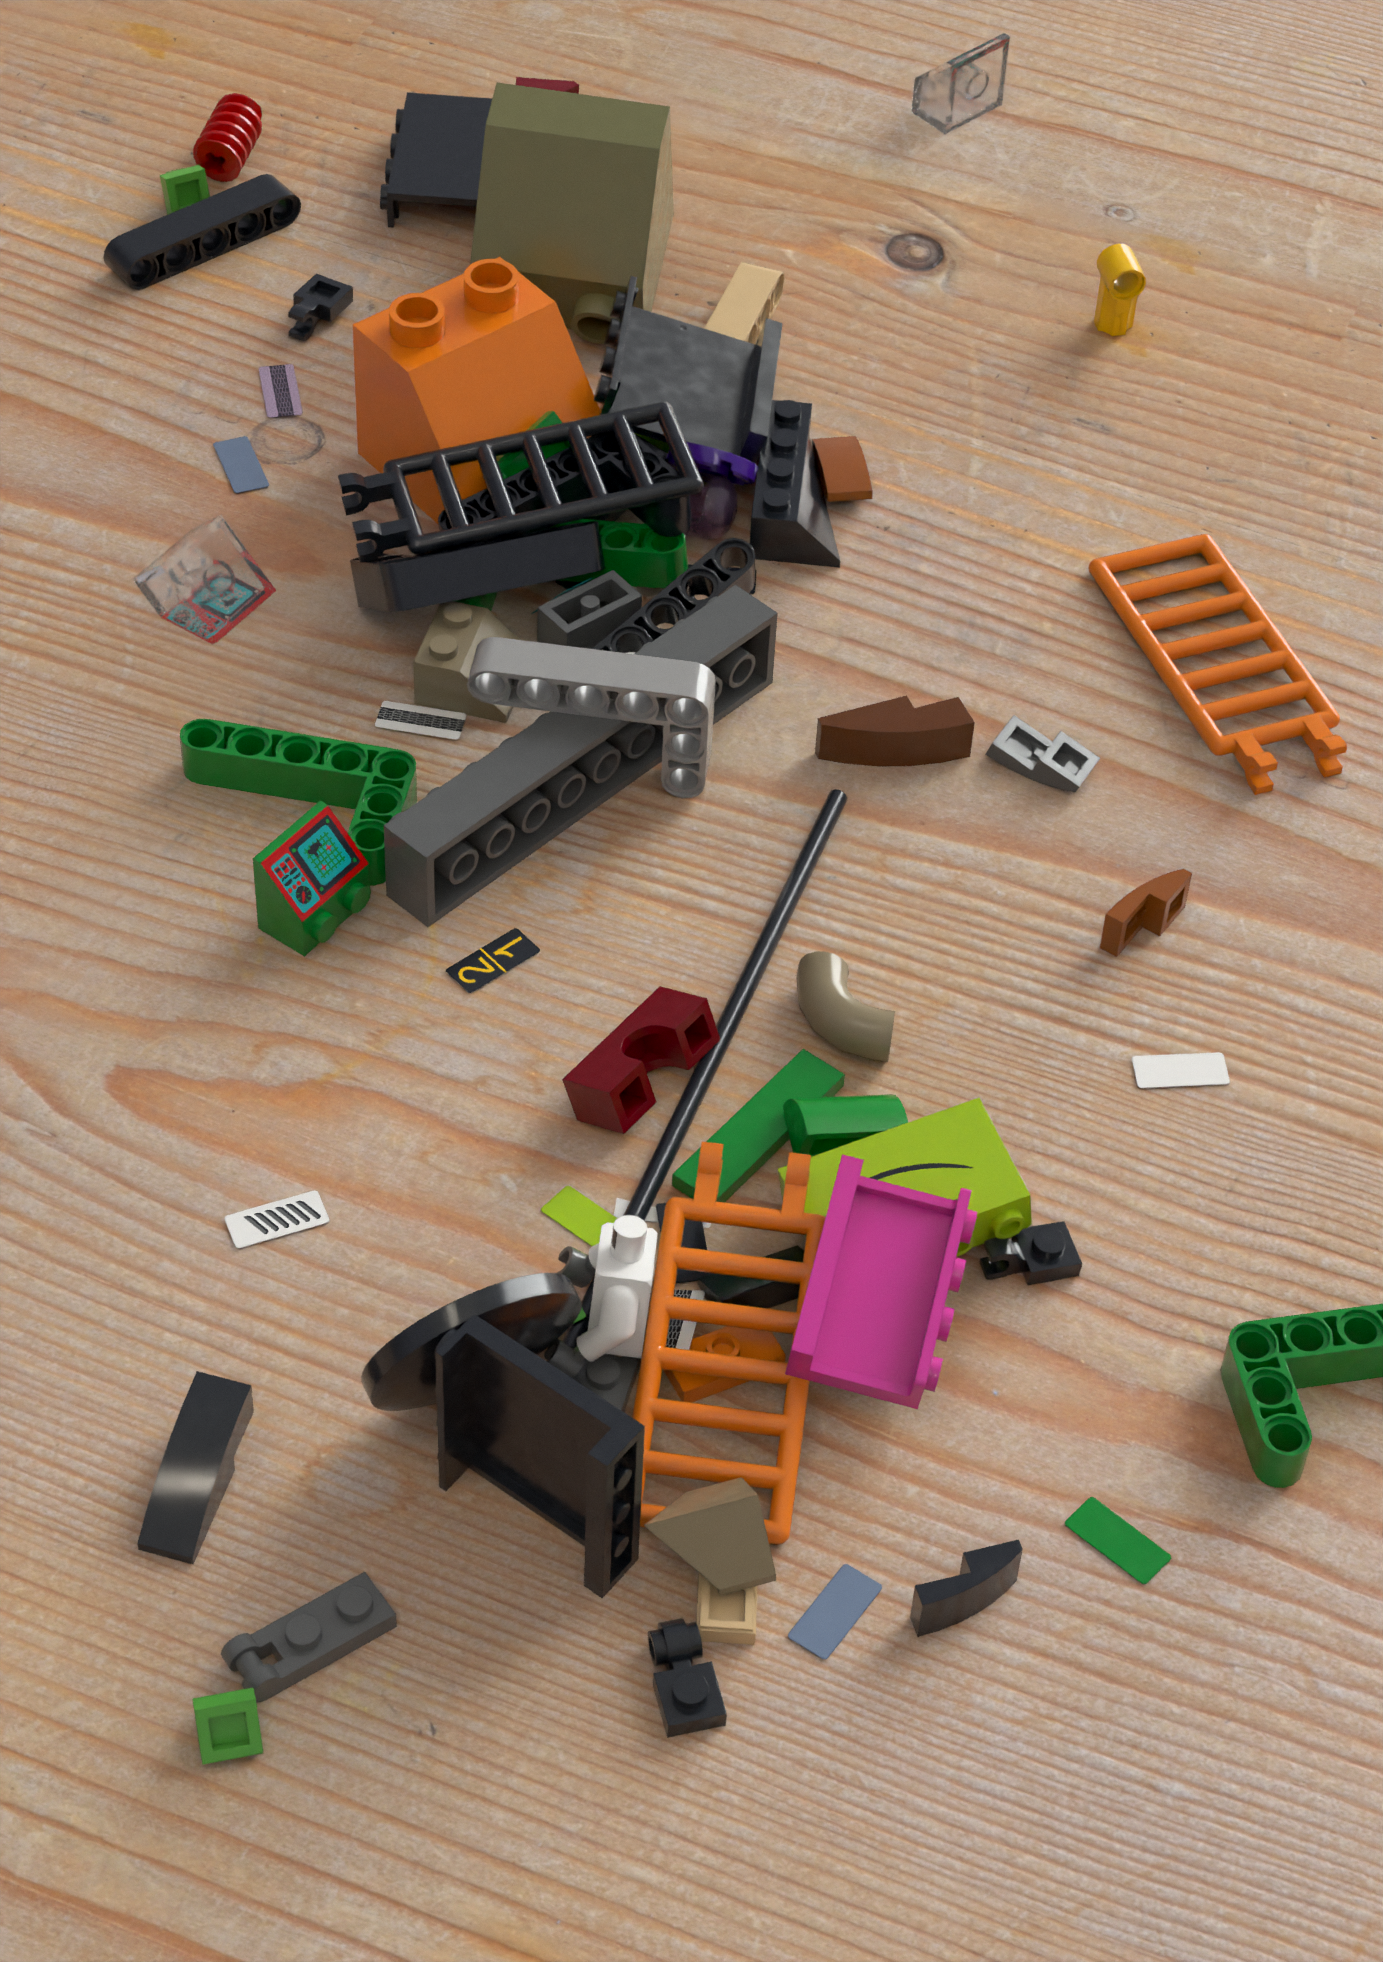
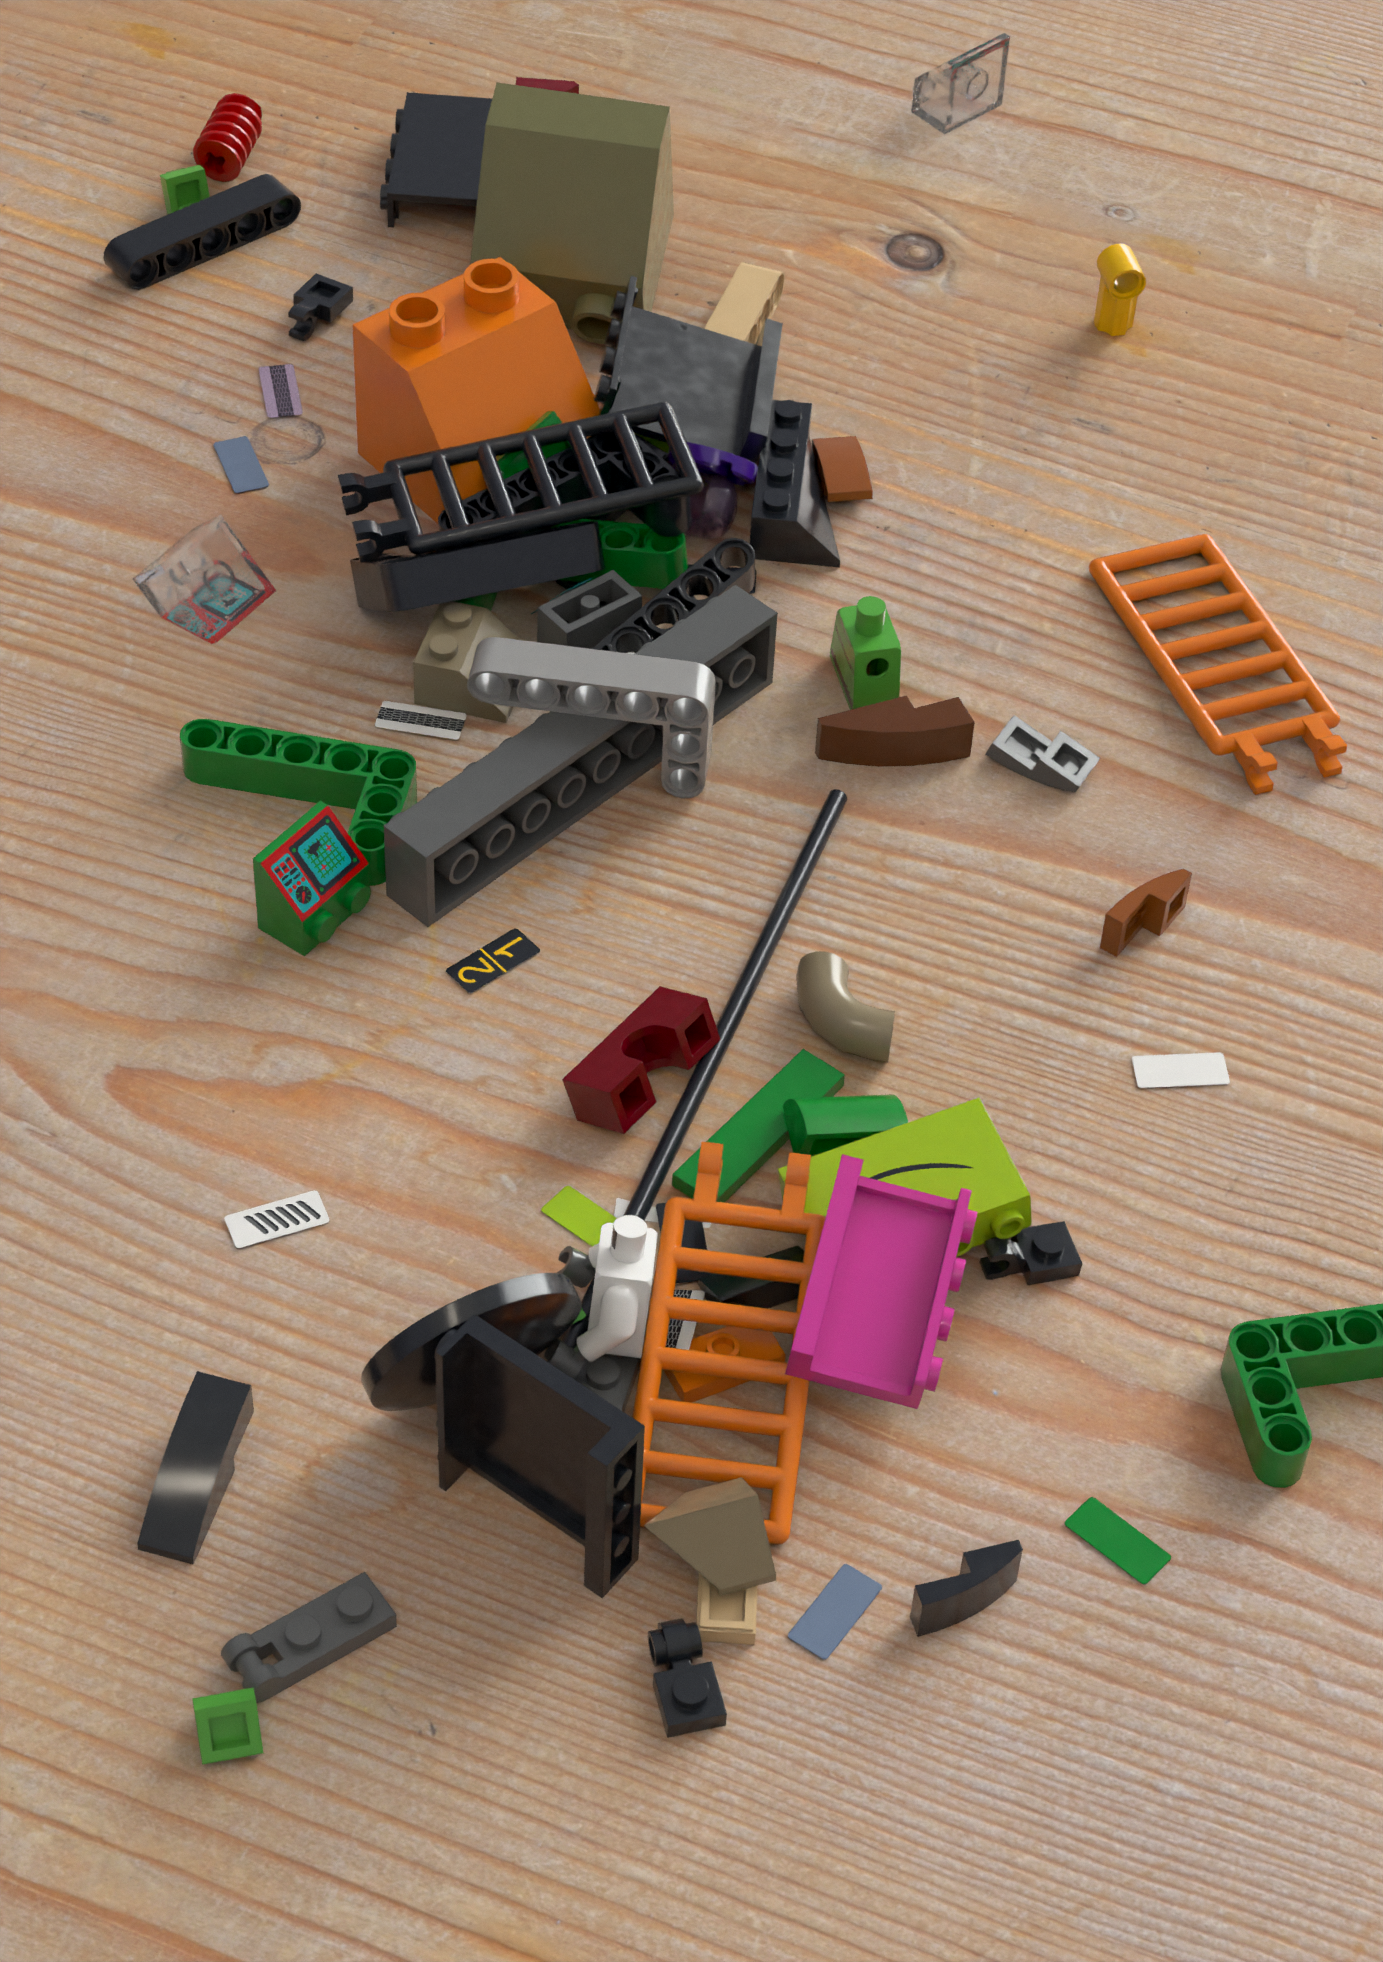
none -> bright green torso [830,596,901,710]

